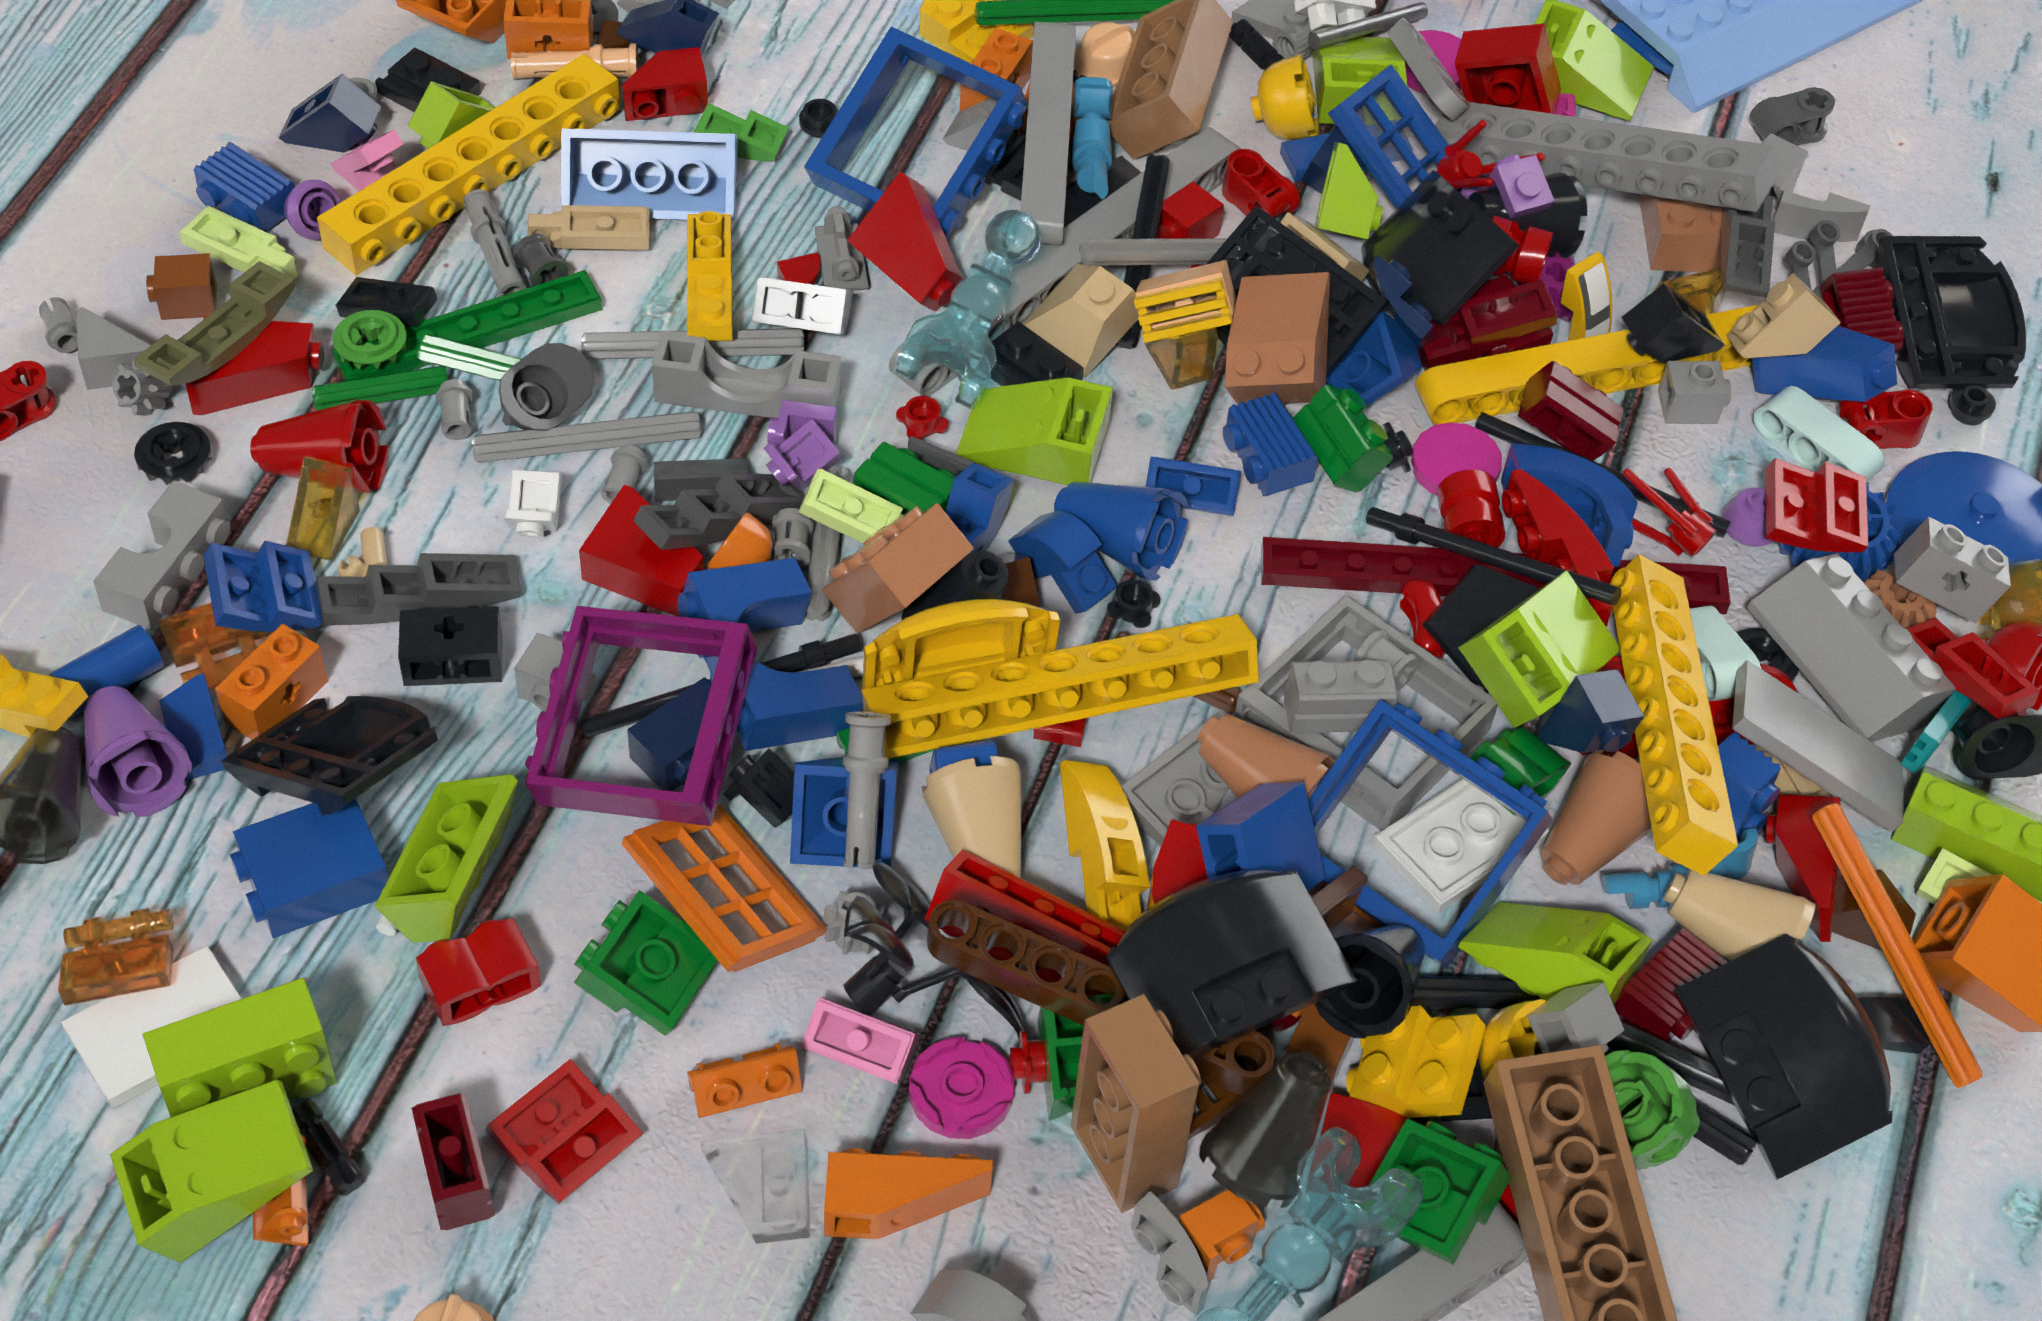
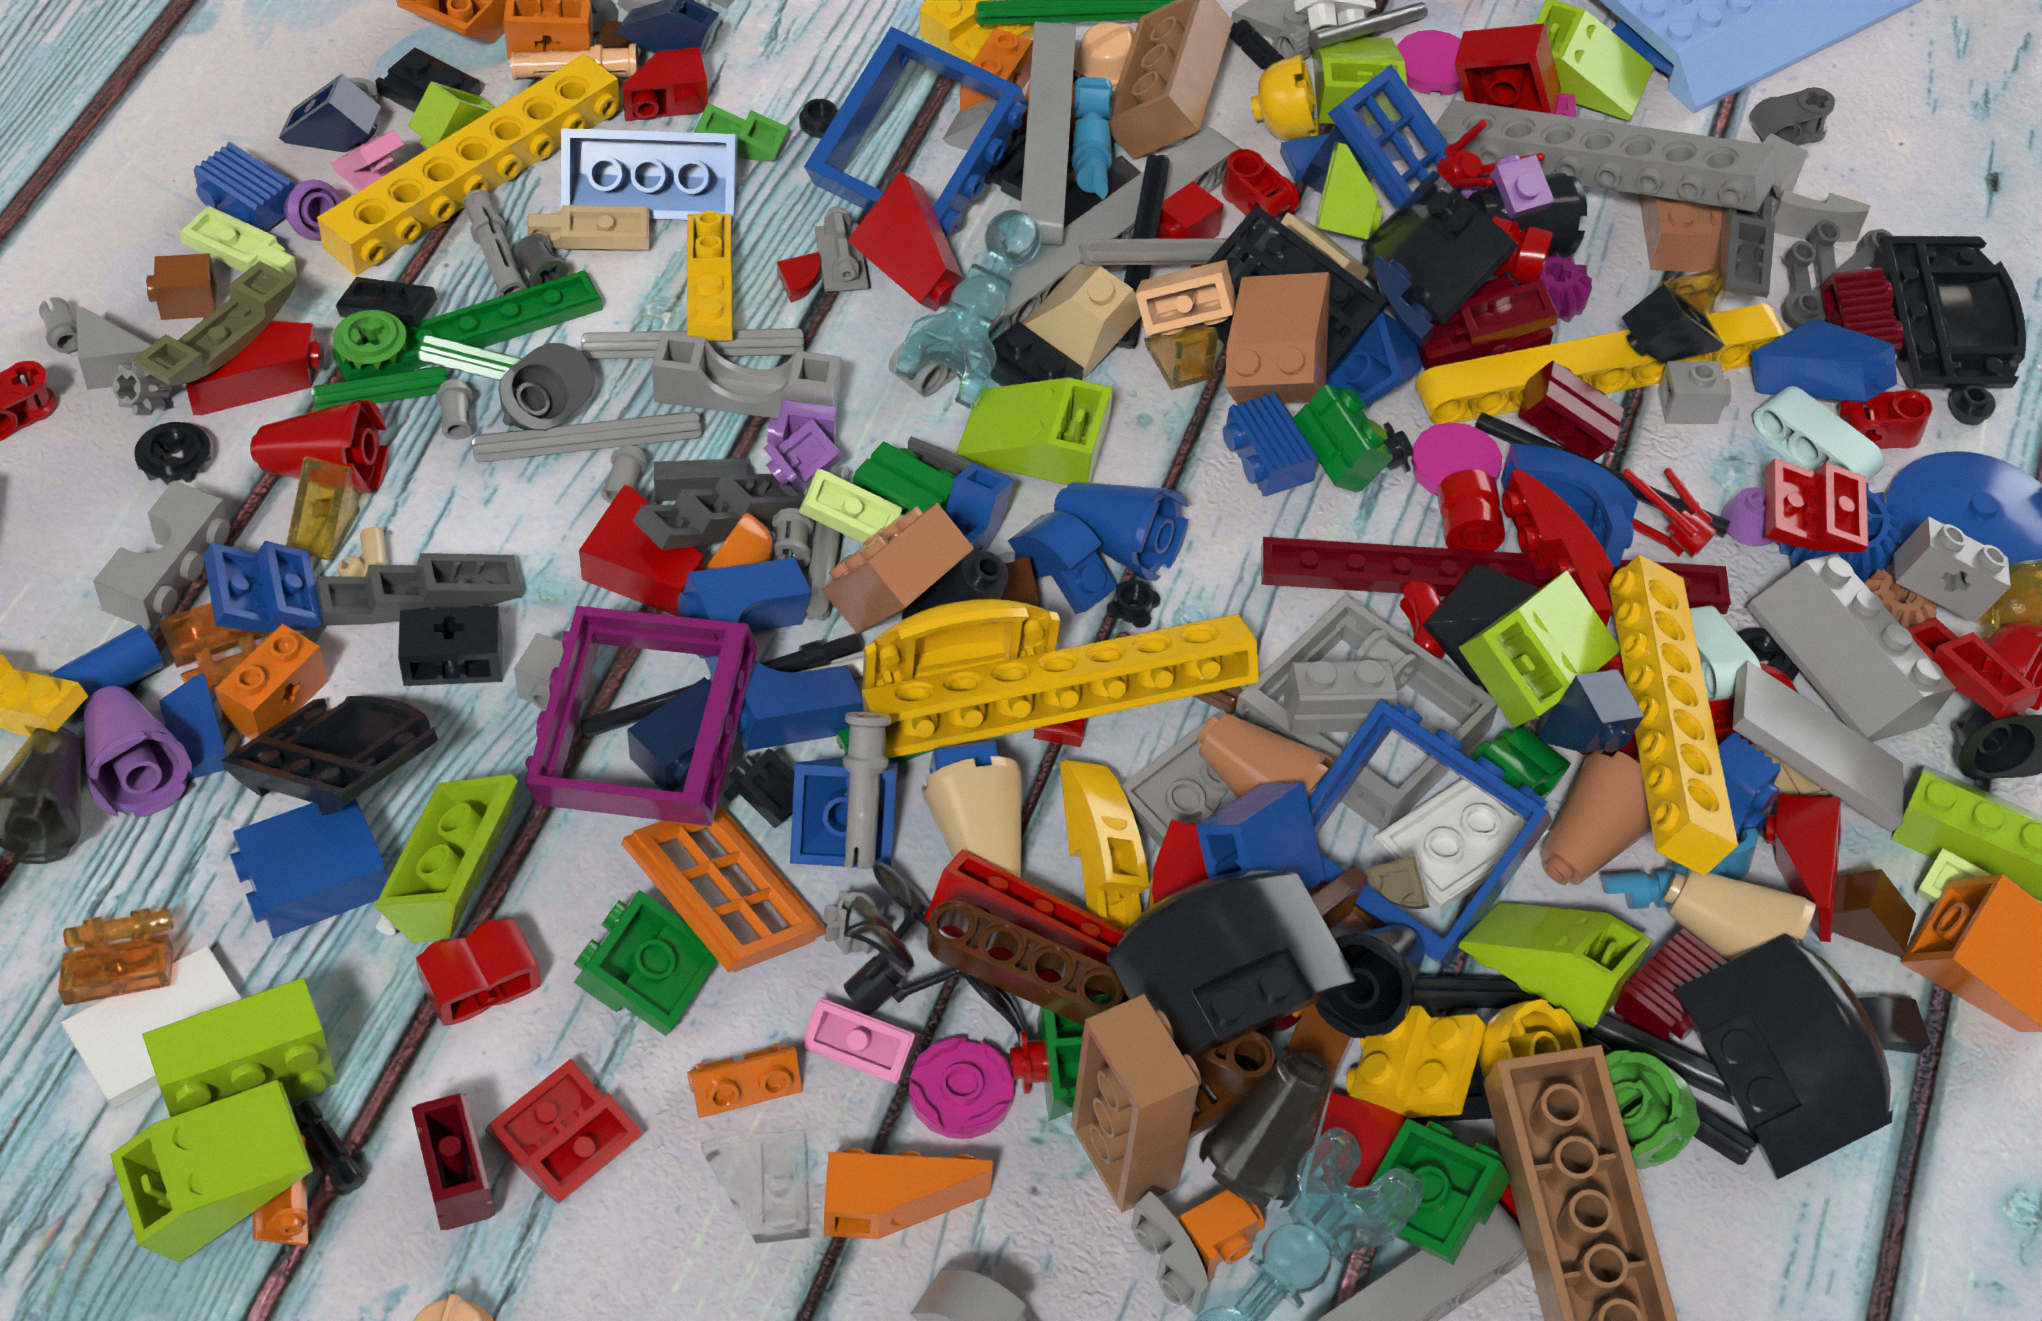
white bracket [504,470,562,537] -> none
brick [752,277,853,334] -> none
red plate [896,396,949,440] -> none
yellow tile [1133,277,1233,343] -> none
blue slope [1145,456,1241,517] -> none
black bar [1366,507,1621,606] -> none
light grey beam [1387,17,1470,121] -> none
light grey brick [1527,982,1624,1054] -> none
slope [1561,251,1612,341] -> none
tan slope [1727,273,1841,358] -> none
orange axle [1813,803,1983,1088] -> none
teal tile [1900,691,1972,774] -> none
none -> dark tan tile [1365,855,1430,909]

